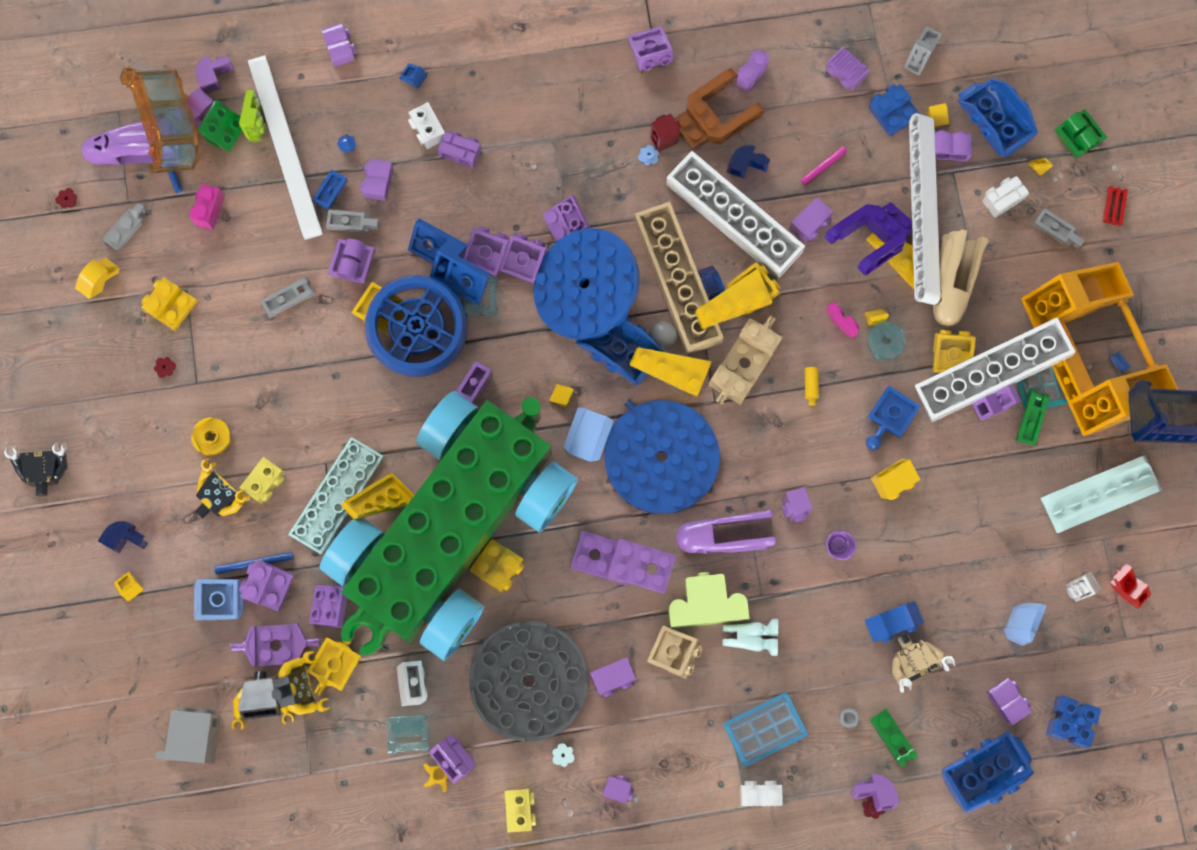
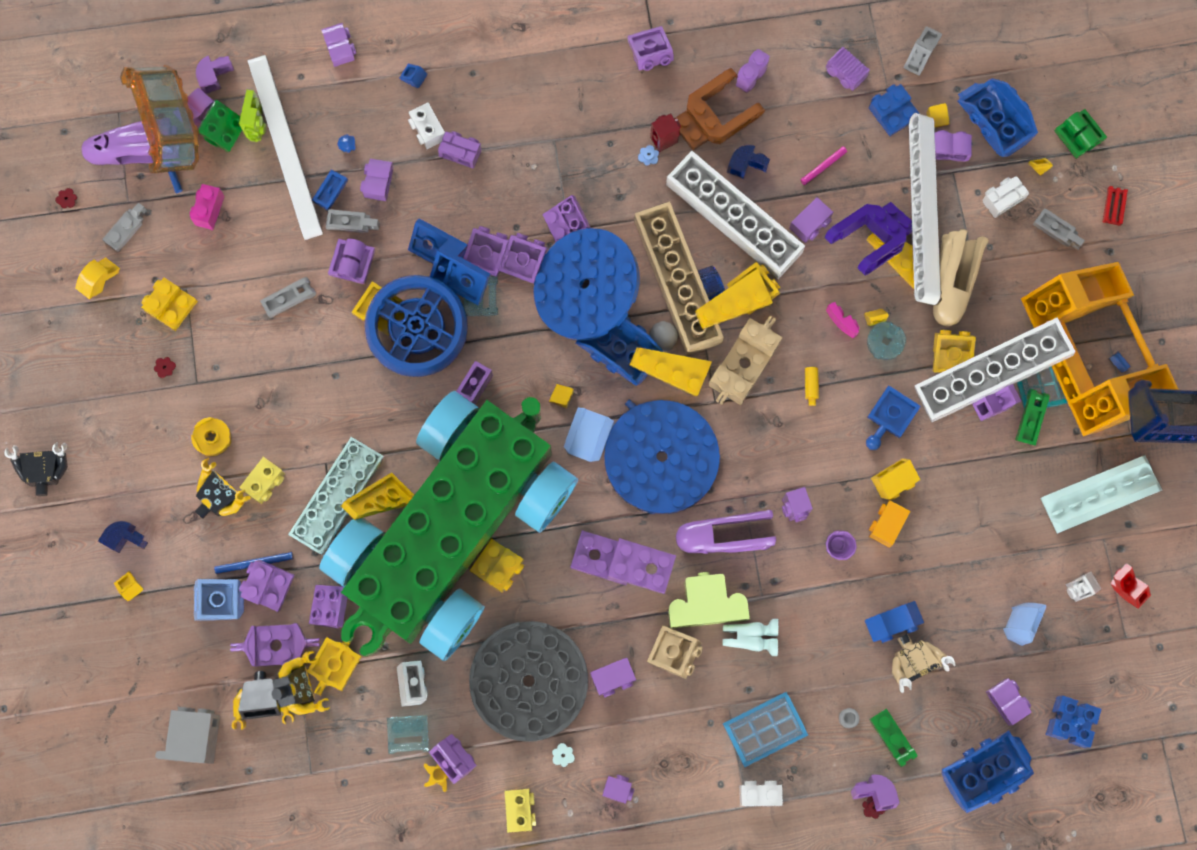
none -> light orange brick [869,500,910,548]

